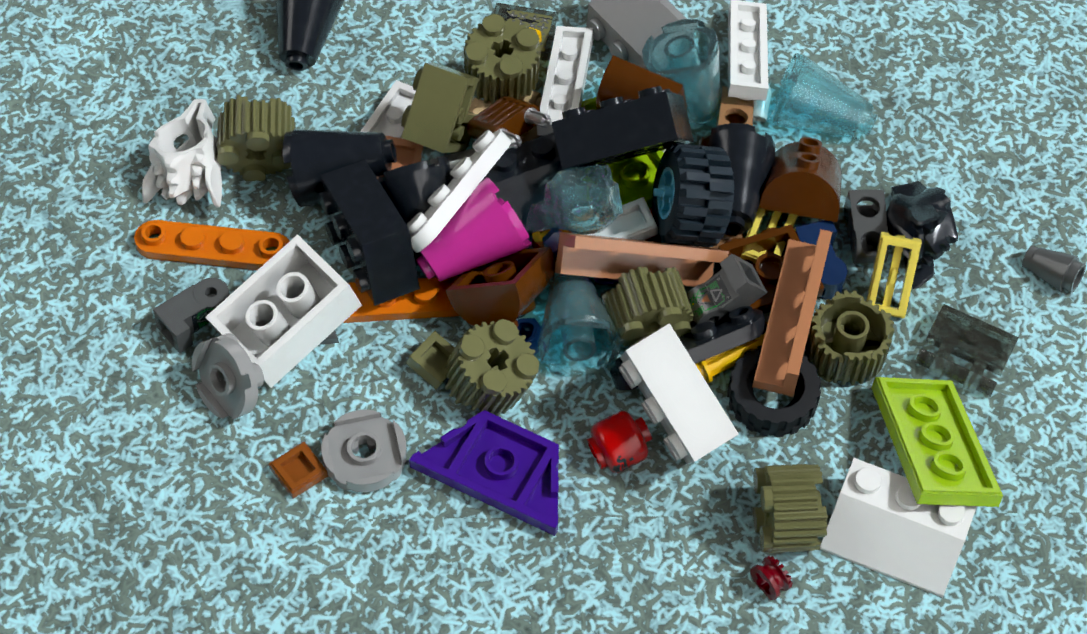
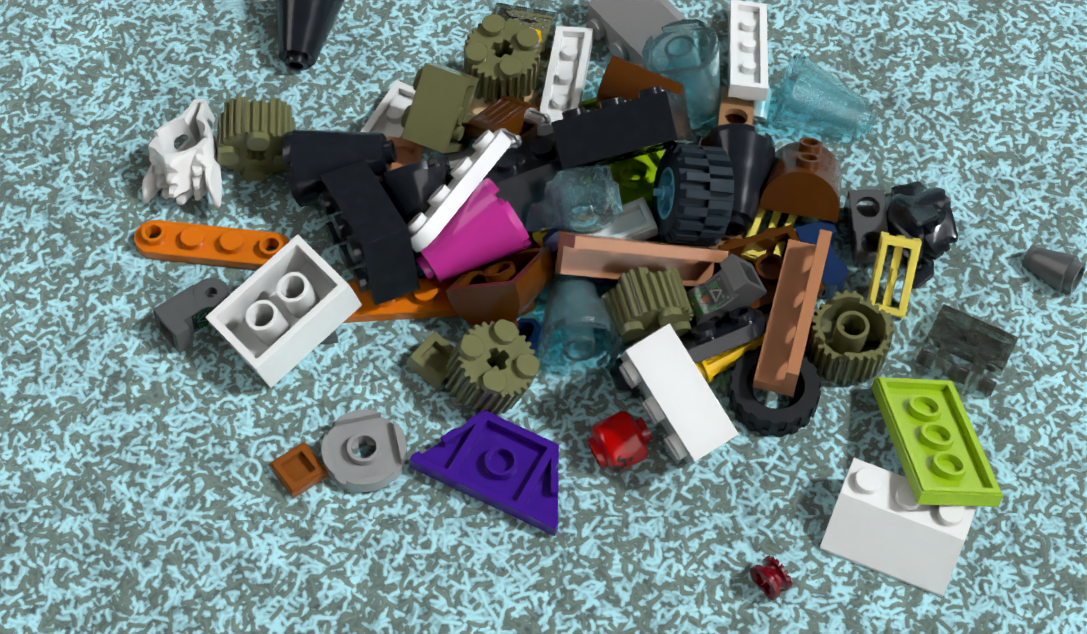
light grey plate [192,333,264,419] -> none
olive brick [753,464,828,553] -> none

